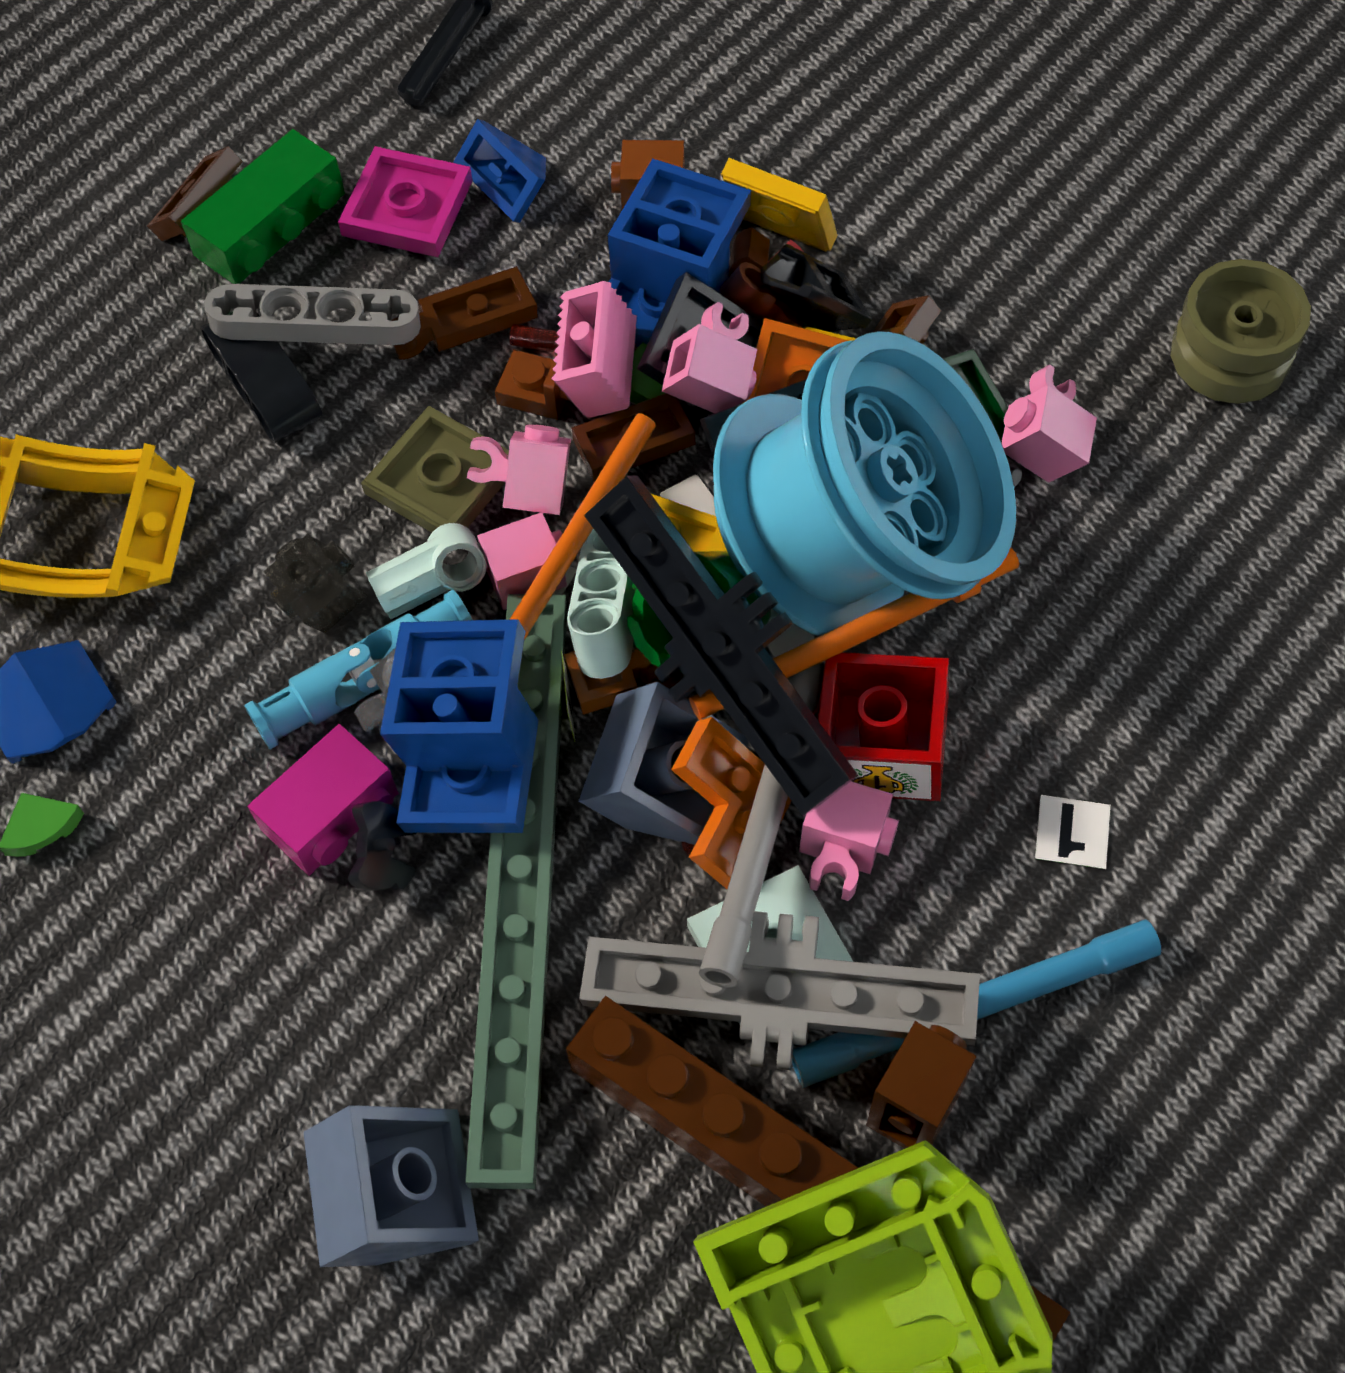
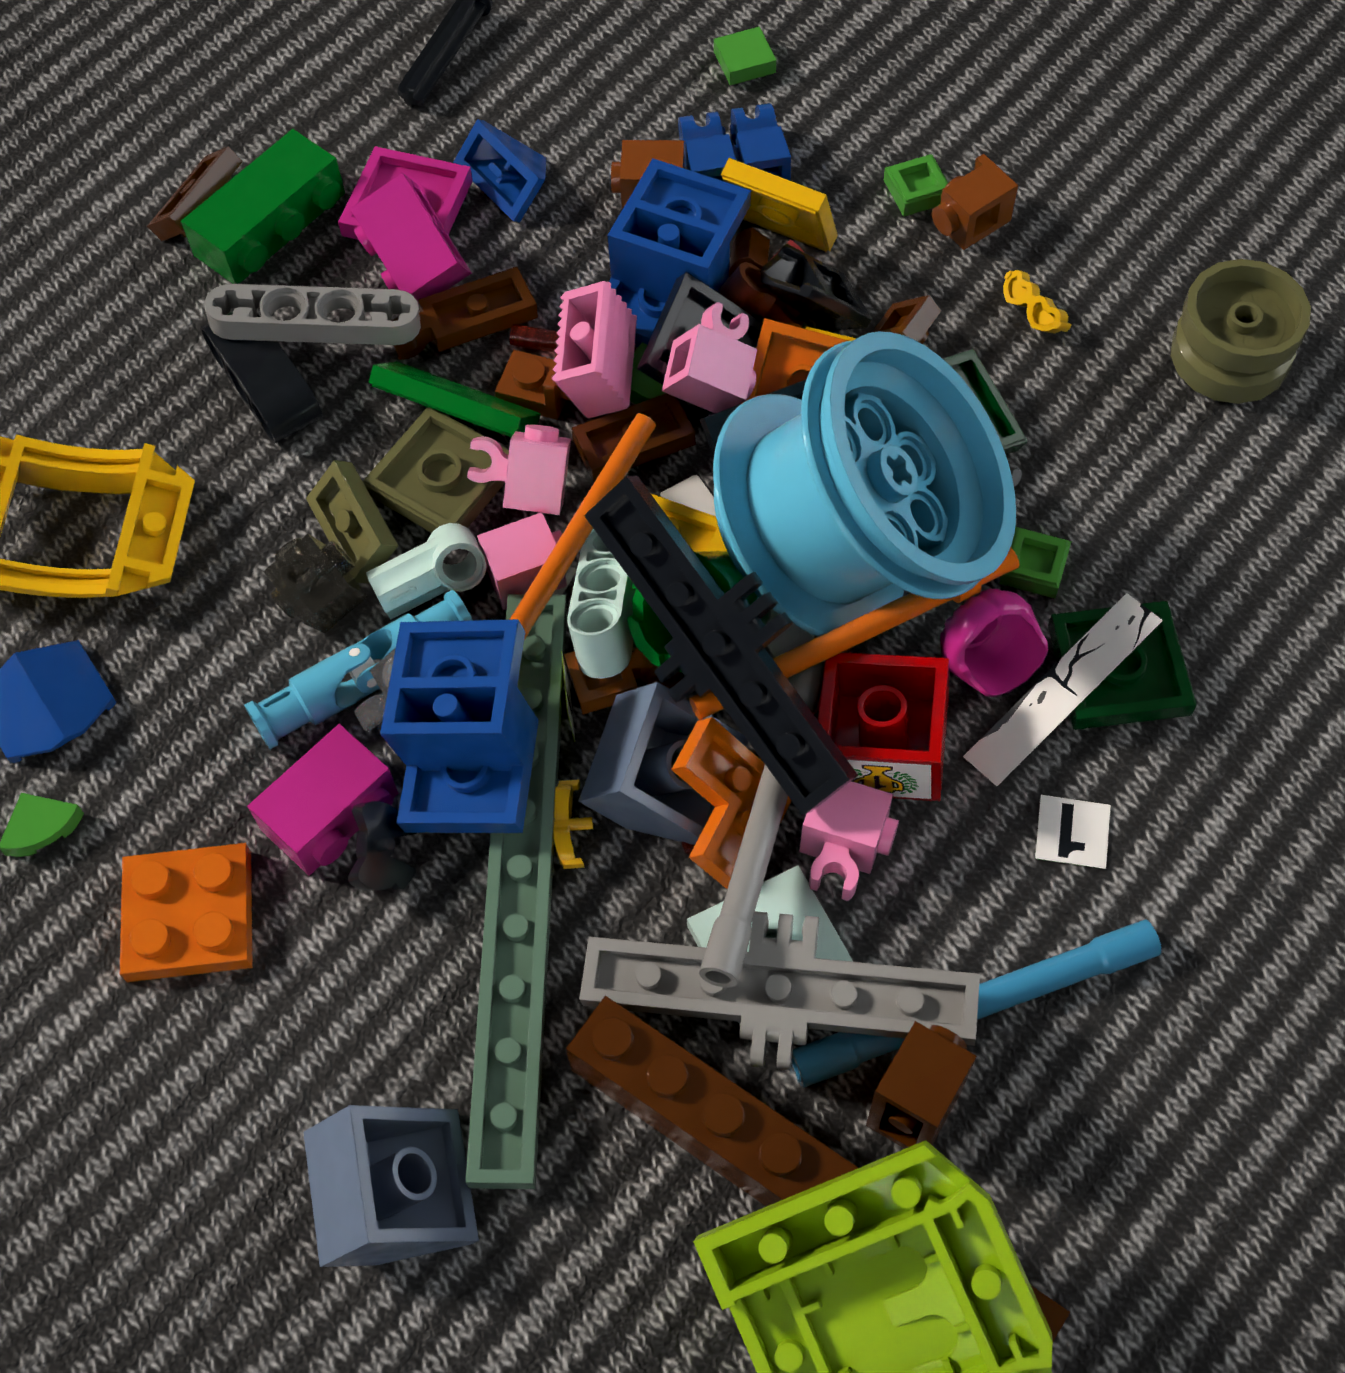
bright pink brick [1002,365,1097,483] -> none
none -> orange plate [120,843,253,982]
none -> olive plate [306,460,398,584]
none -> dark pink brick [350,172,472,307]
none -> green tile [369,361,541,437]
none -> yellow piece [553,779,593,869]
none -> blue legs [678,103,791,181]
none -> bright green tile [714,26,776,85]
none -> bright green tile [884,154,948,217]
none -> dark orange brick [932,154,1018,250]
none -> dark pink hair [940,589,1048,697]
none -> white sticker [963,593,1163,786]
none -> bright green tile [999,527,1072,599]
none -> yellow piece [1003,270,1071,333]
none -> dark green plate [1048,601,1197,730]

